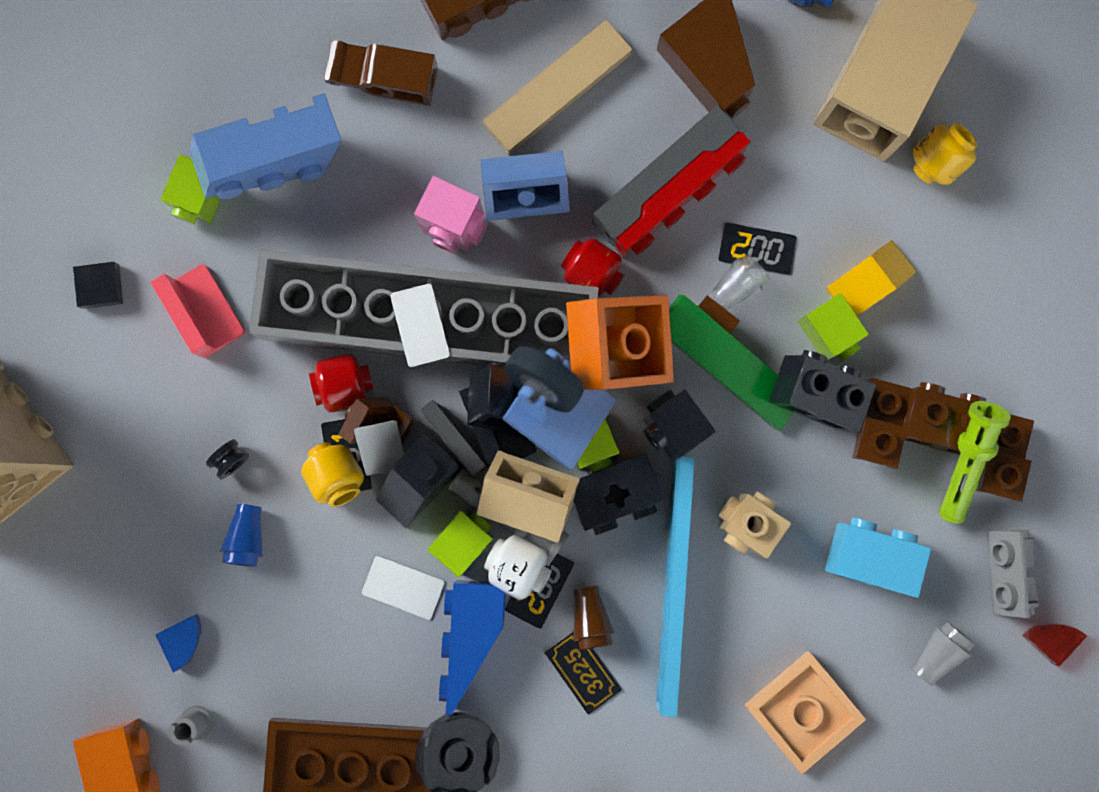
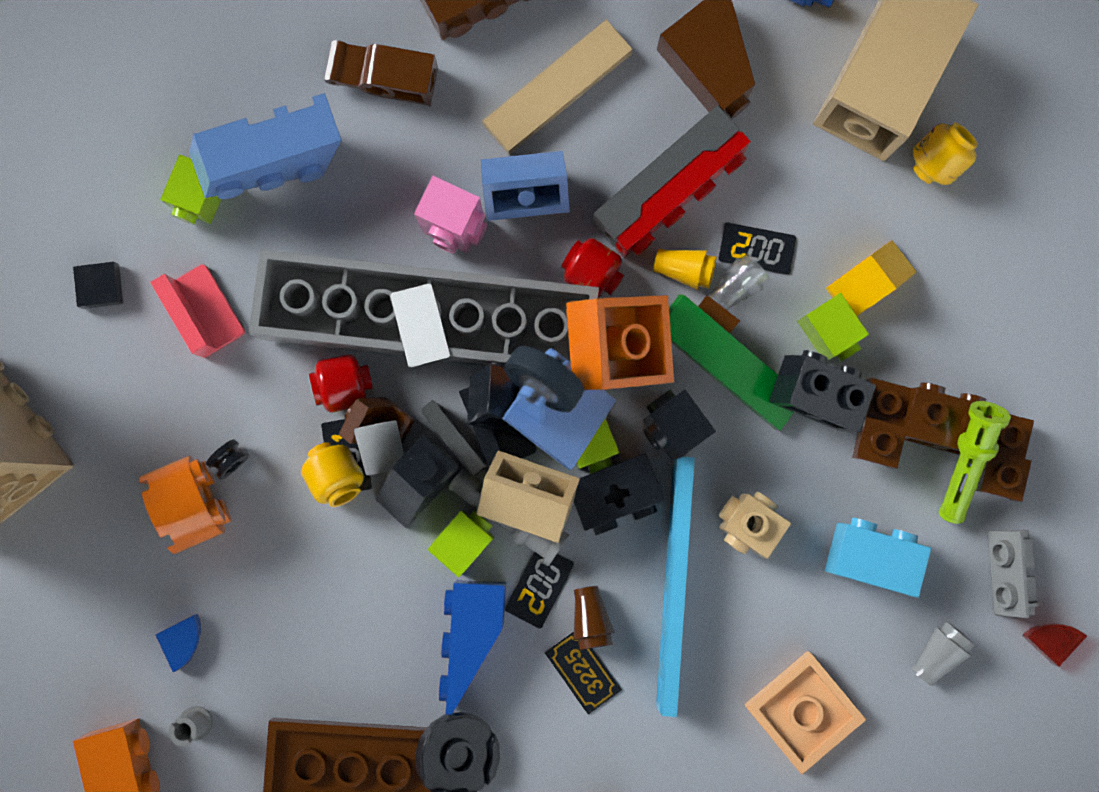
blue cone [220,504,263,567] -> none
white sticker [362,556,444,620] -> none
white head [484,535,552,600] -> none
none -> orange brick [139,455,232,554]
none -> yellow cone [653,248,717,291]

